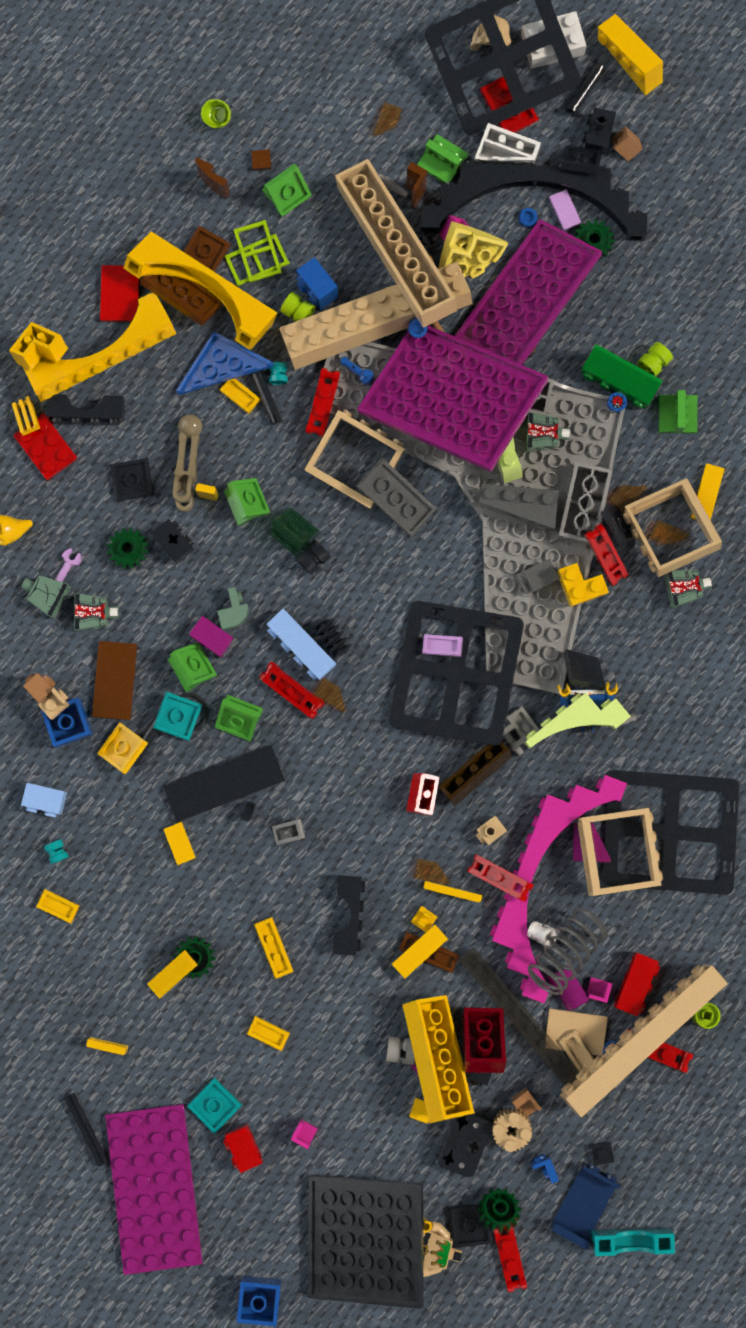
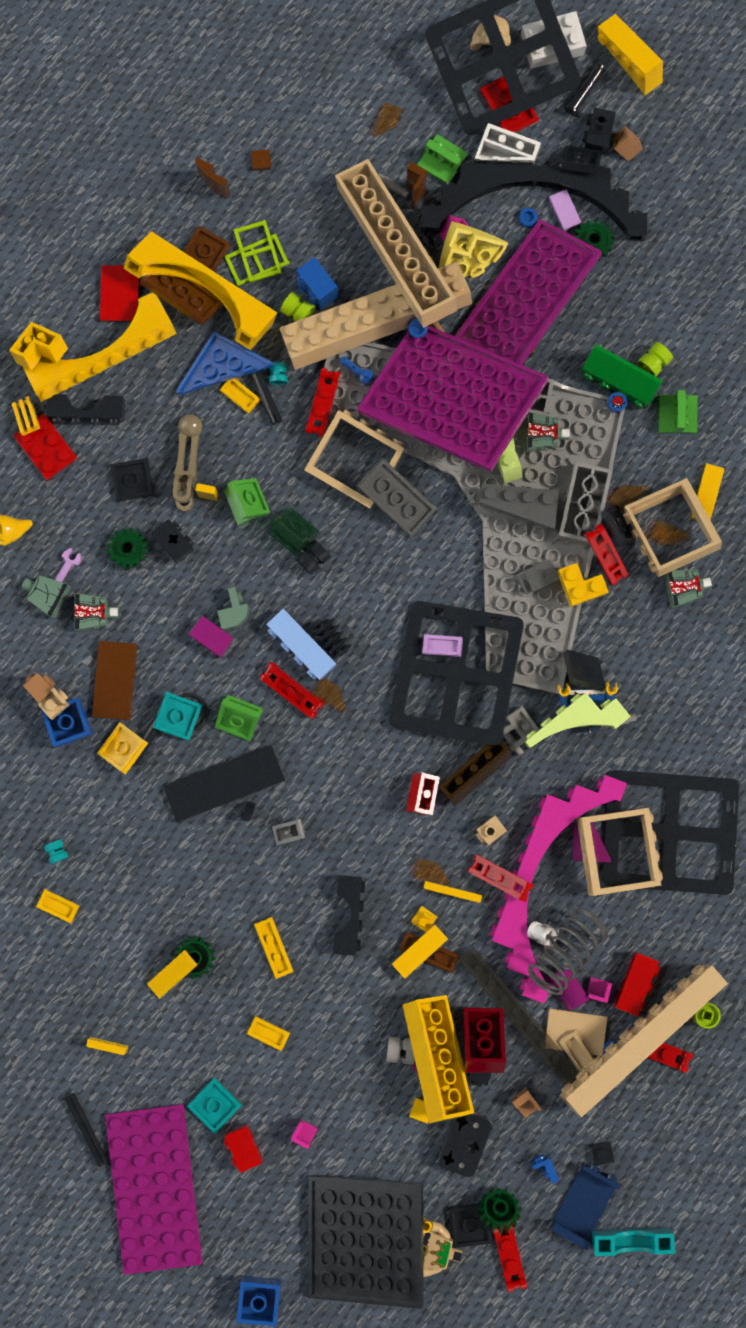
light blue brick [21,783,67,817] -> none
yellow tile [163,822,196,865] -> none
bright green bracket [168,642,217,692] -> none
lime hair [201,99,231,129] -> none
bright green bracket [262,164,312,217] -> none
tan brick [492,1108,532,1152] -> none

